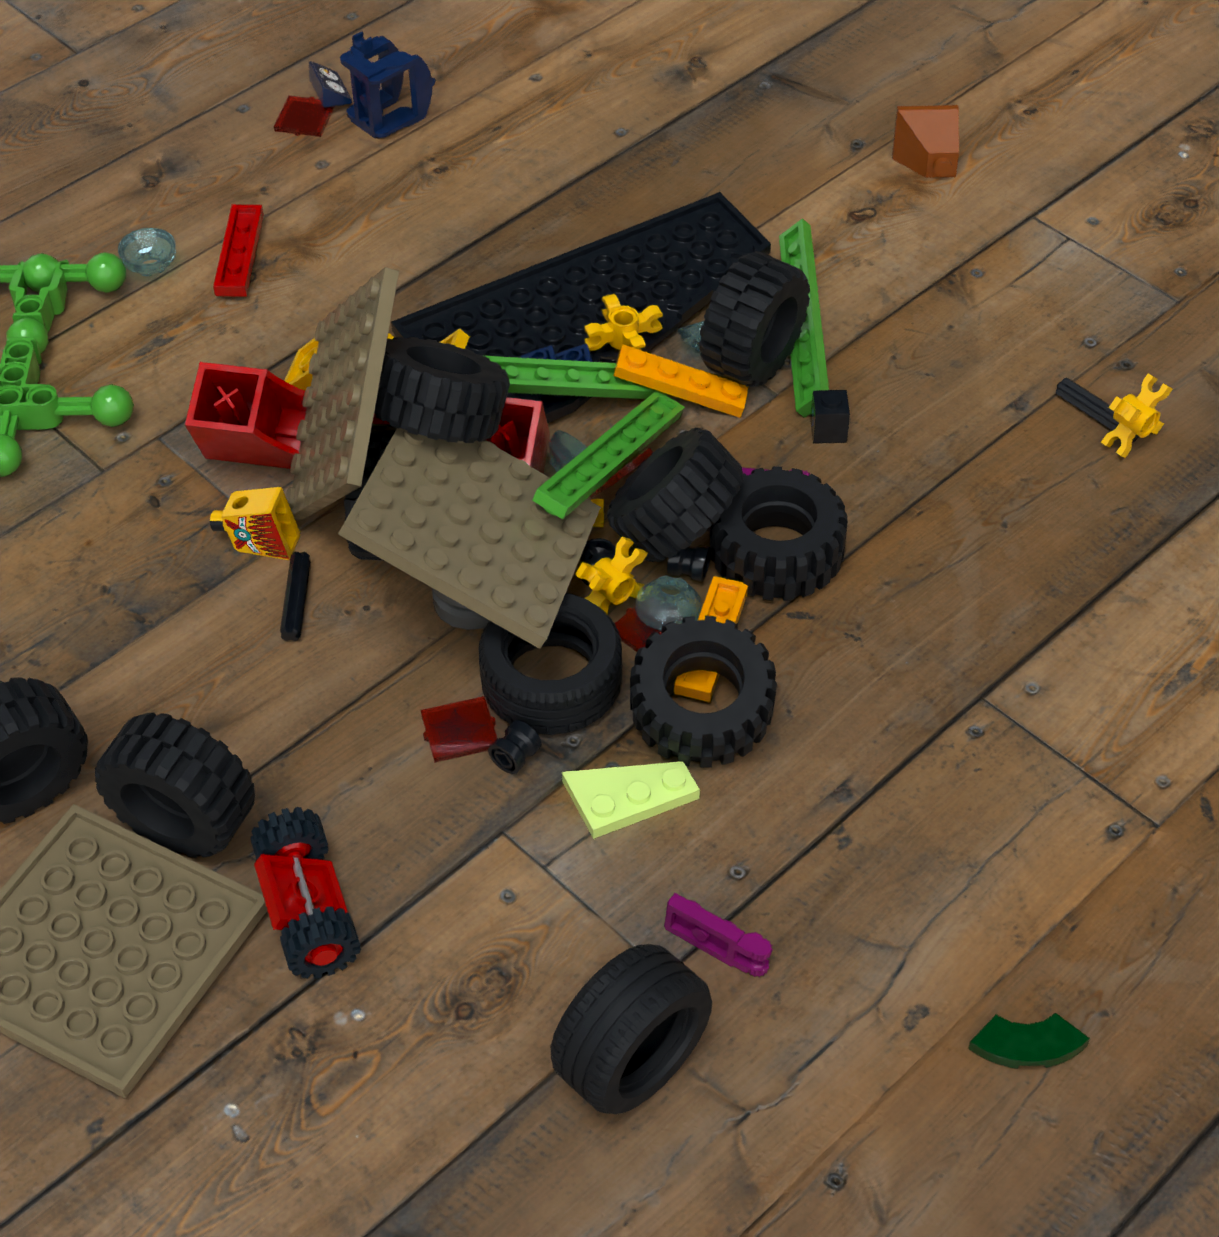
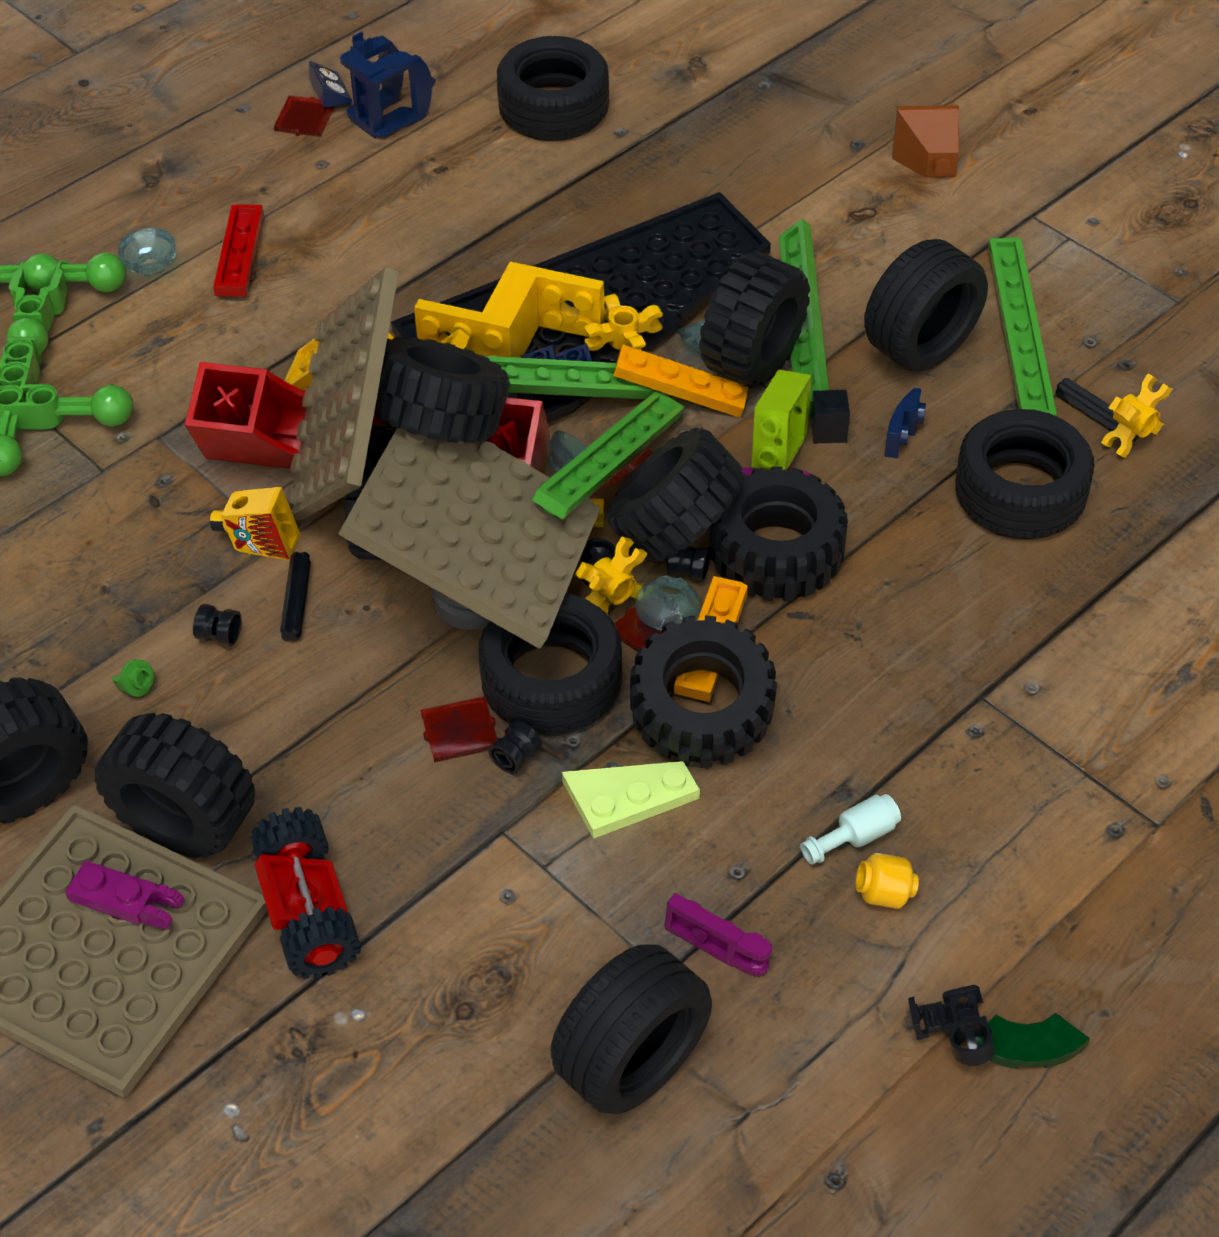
none -> magenta hinge [65,860,185,930]
none -> bright green plate [112,659,154,697]
none -> black wheel [193,604,242,647]
none -> yellow bracket [414,262,605,358]
none -> black tyre [497,36,609,141]
none -> lime window [751,369,812,470]
none -> light aqua piece [800,794,901,865]
none -> yellow head [855,853,919,909]
none -> black tyre [864,239,988,371]
none -> dark blue slope [884,388,926,458]
none -> black piece [908,985,995,1066]
none -> black tyre [955,409,1095,540]
none -> bright green plate [988,238,1057,416]

